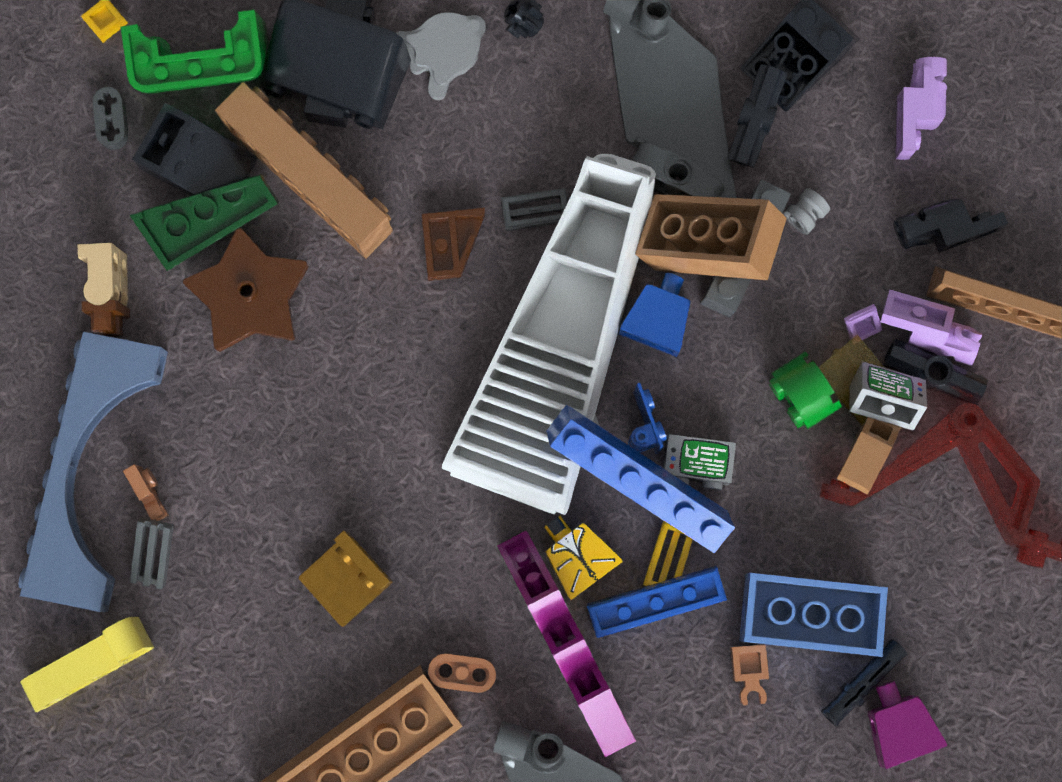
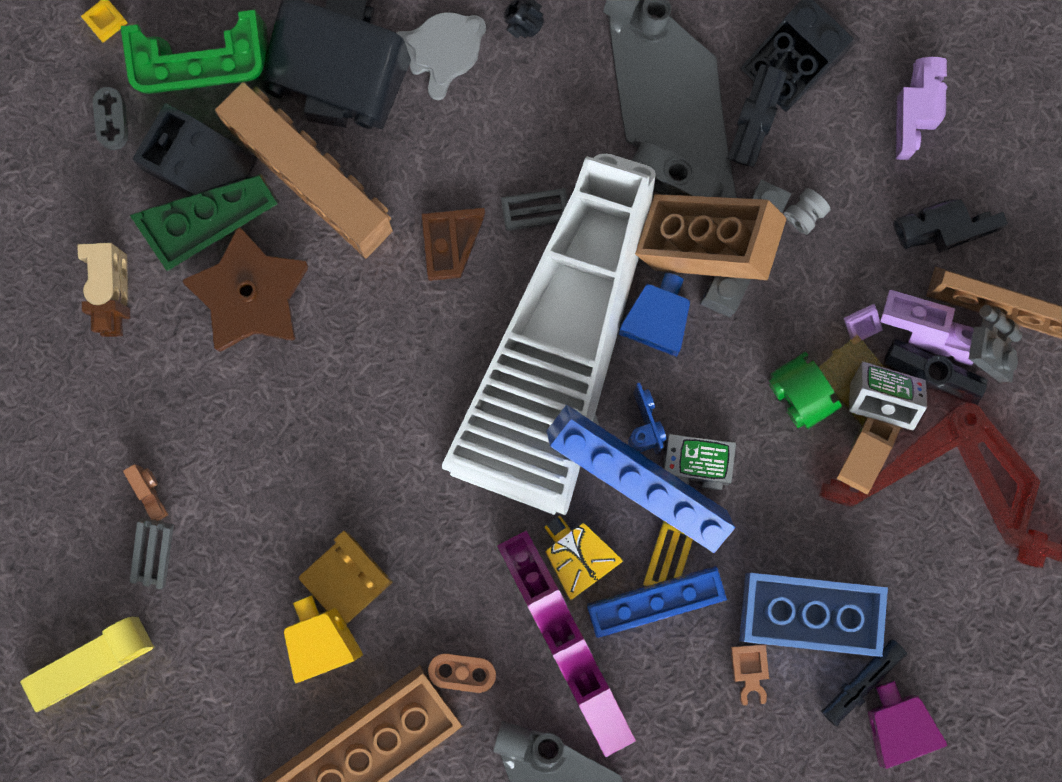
sand blue arch [18,332,168,612] -> none
none -> yellow torso [284,595,363,684]
none -> dark grey plate [968,305,1022,383]

